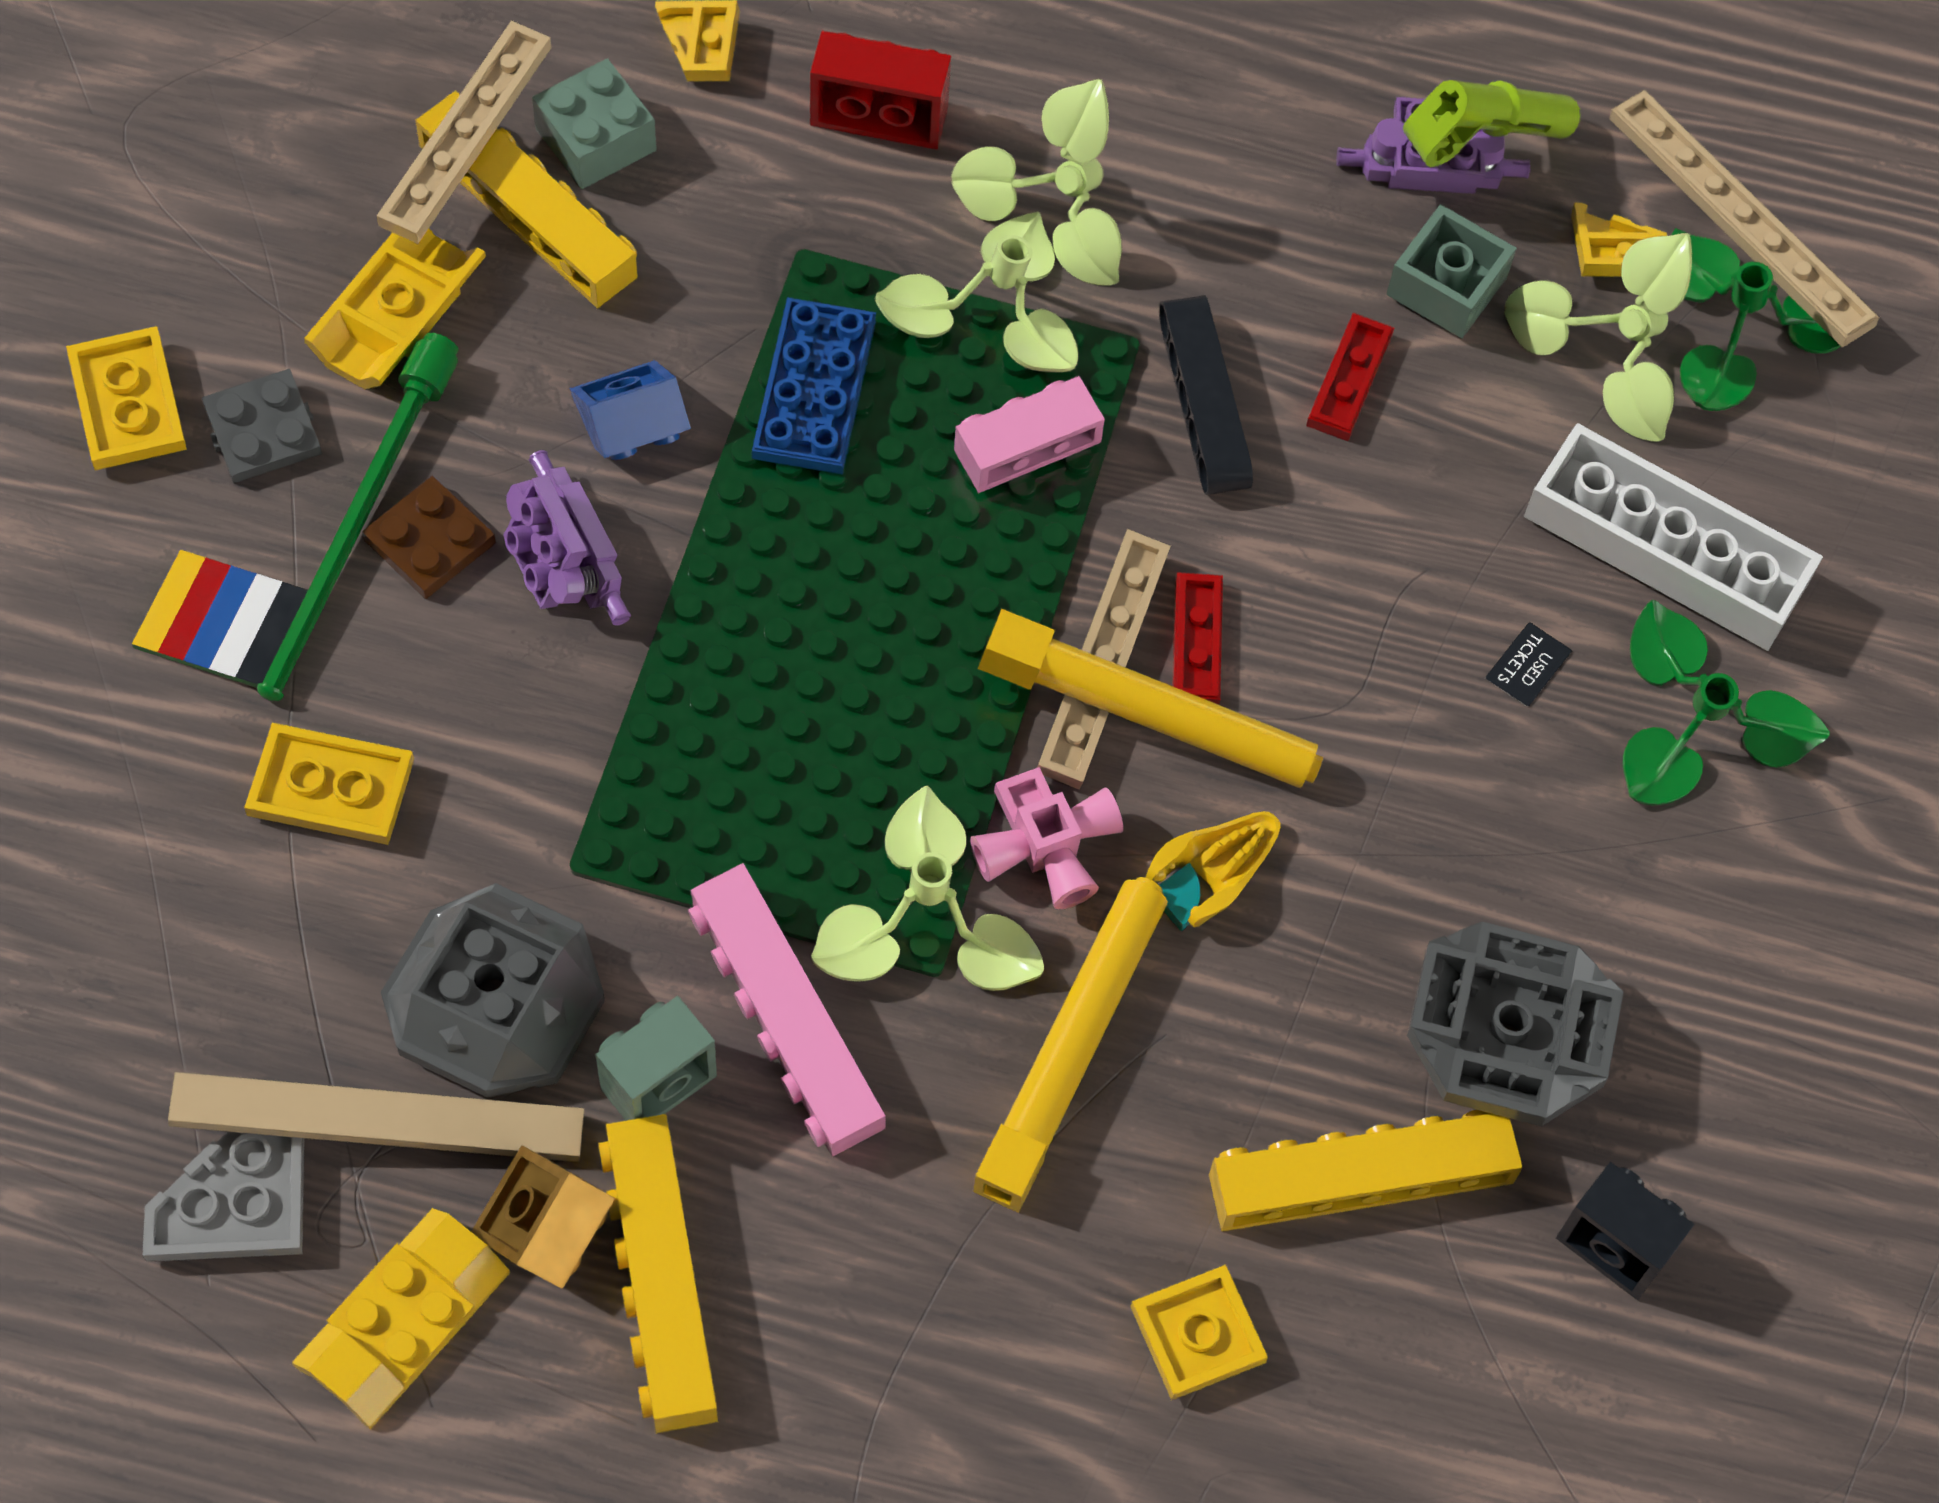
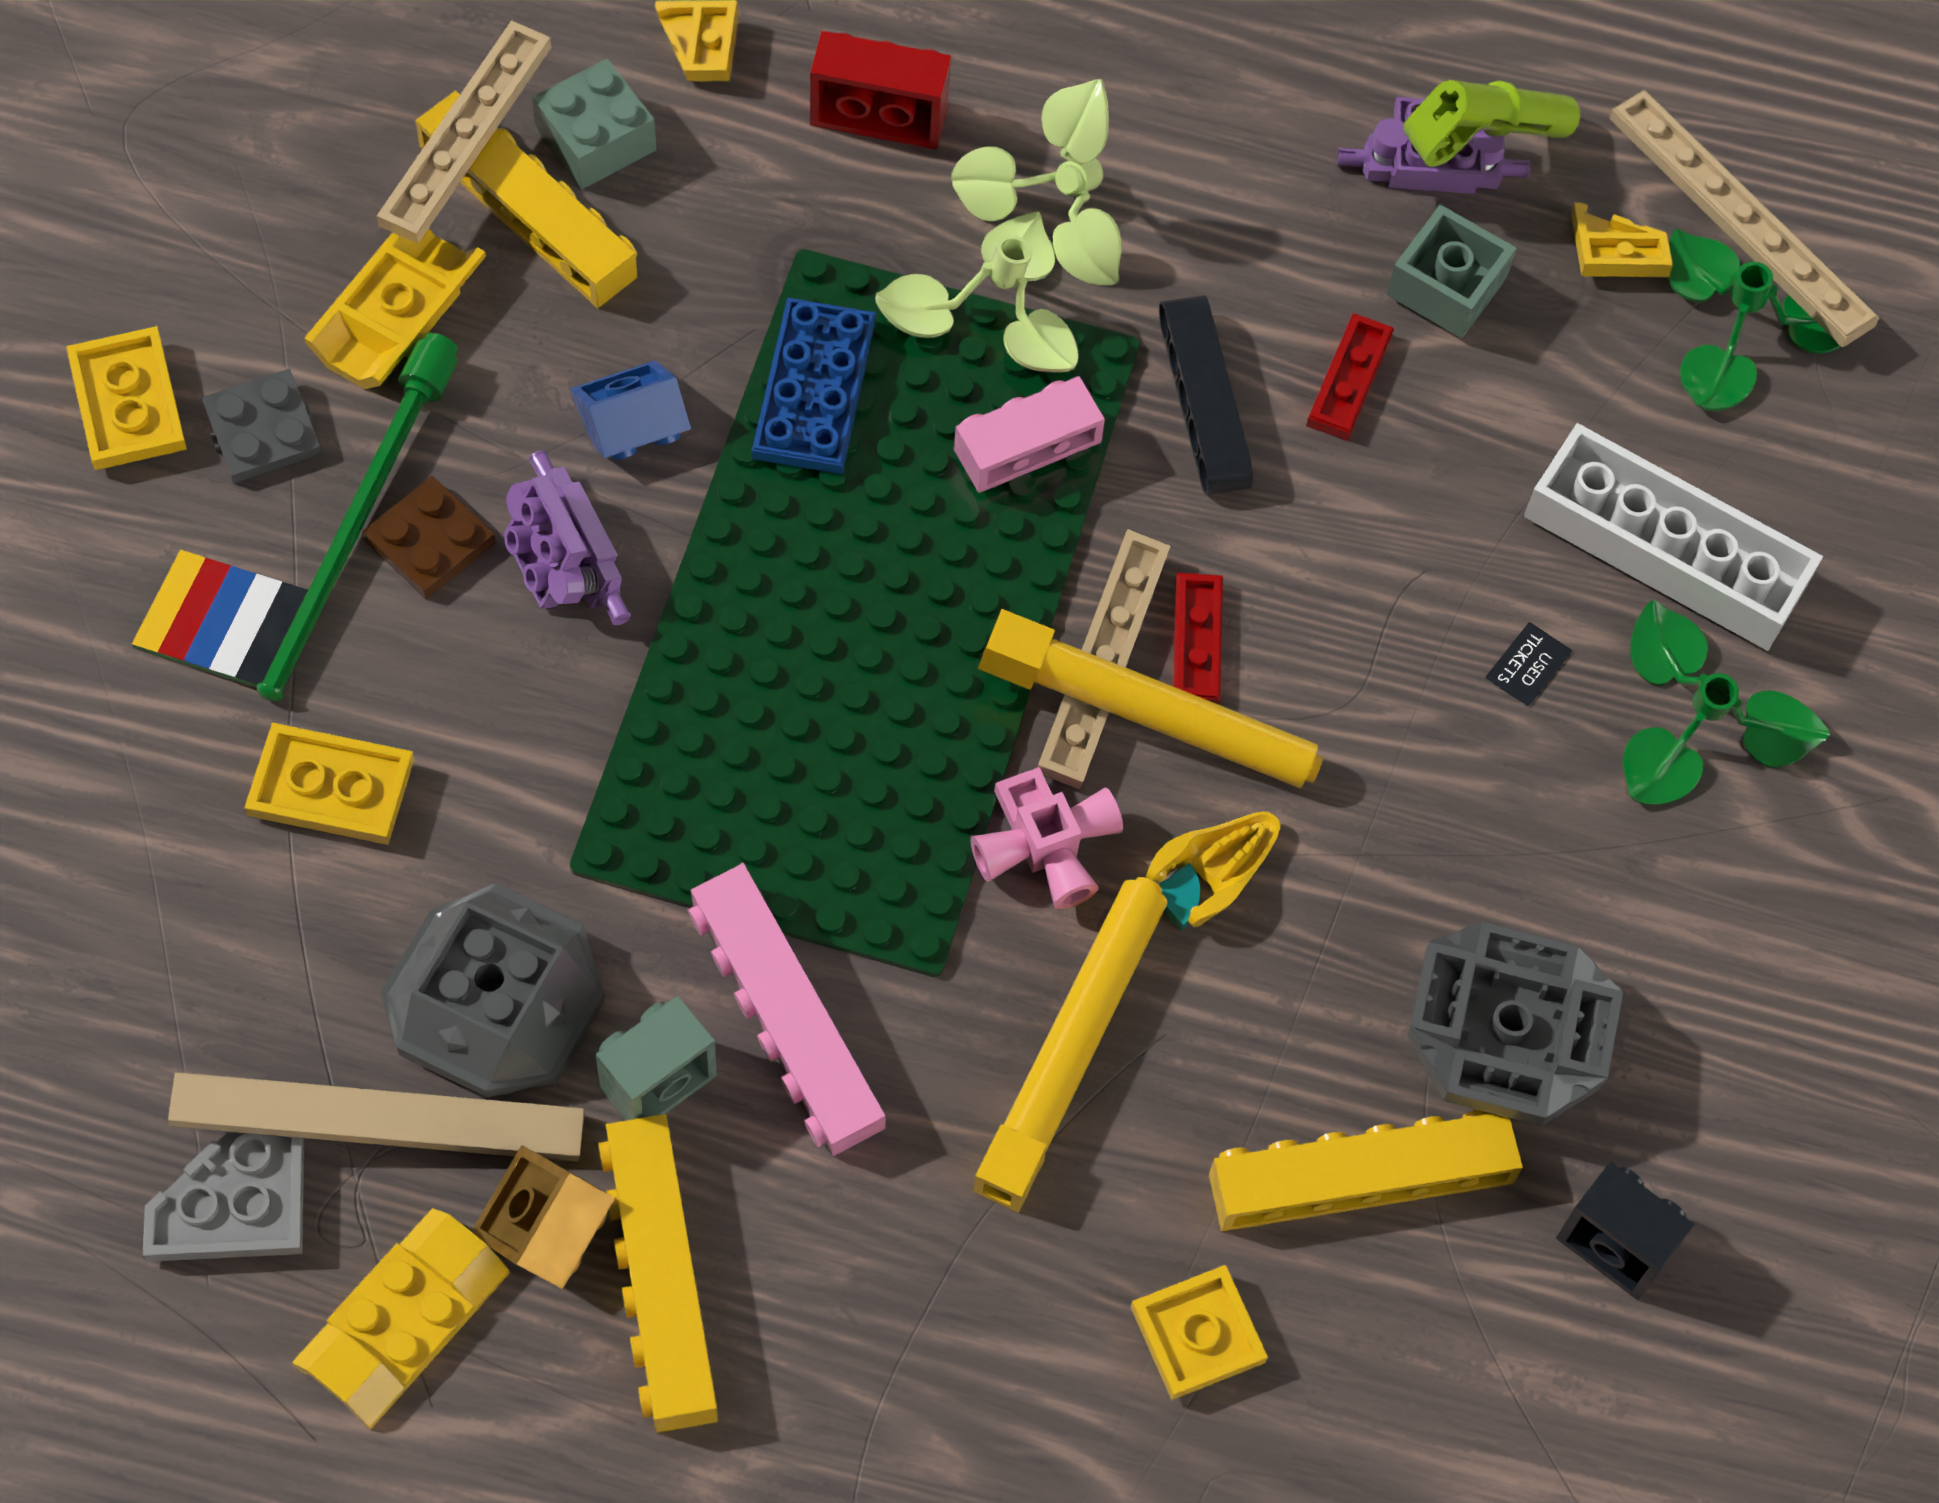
yellowish green plant [811,786,1044,991] -> none
yellowish green plant [1505,233,1692,441] -> none

